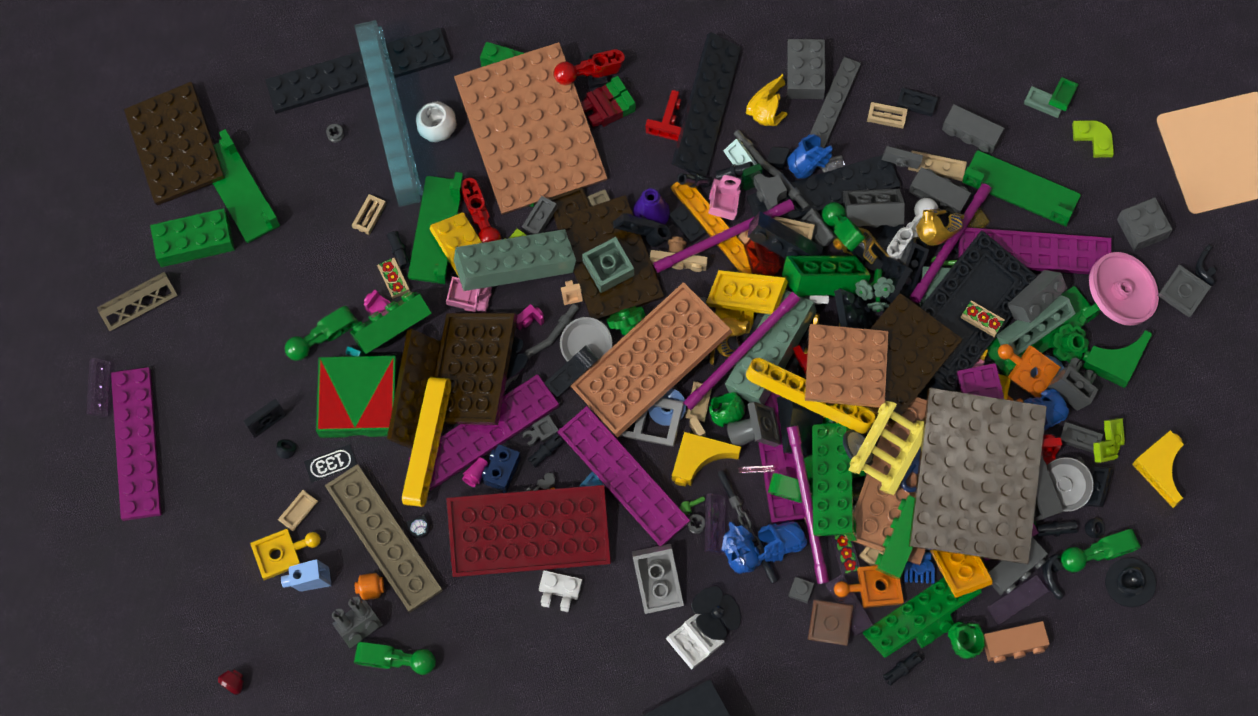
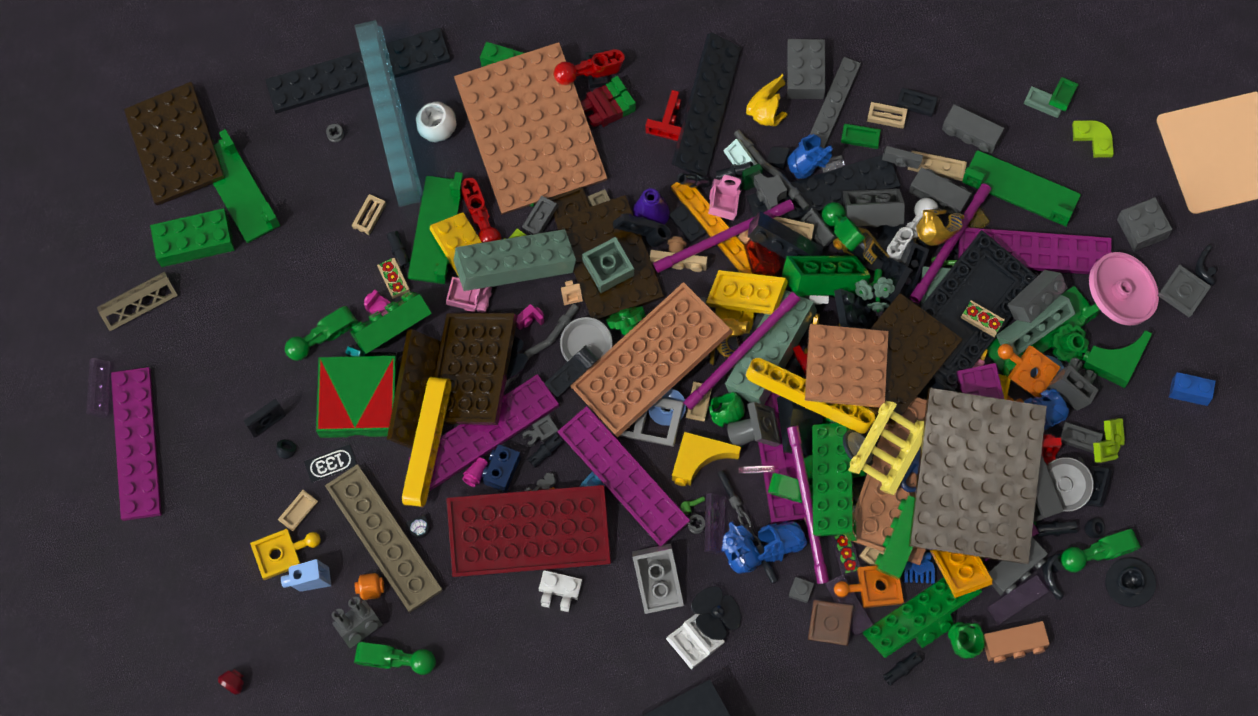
tan tile [690,417,706,437] -> none
yellow arch [1132,430,1184,508] -> none
none -> green tile [841,124,881,149]
none -> blue brick [1169,372,1216,406]

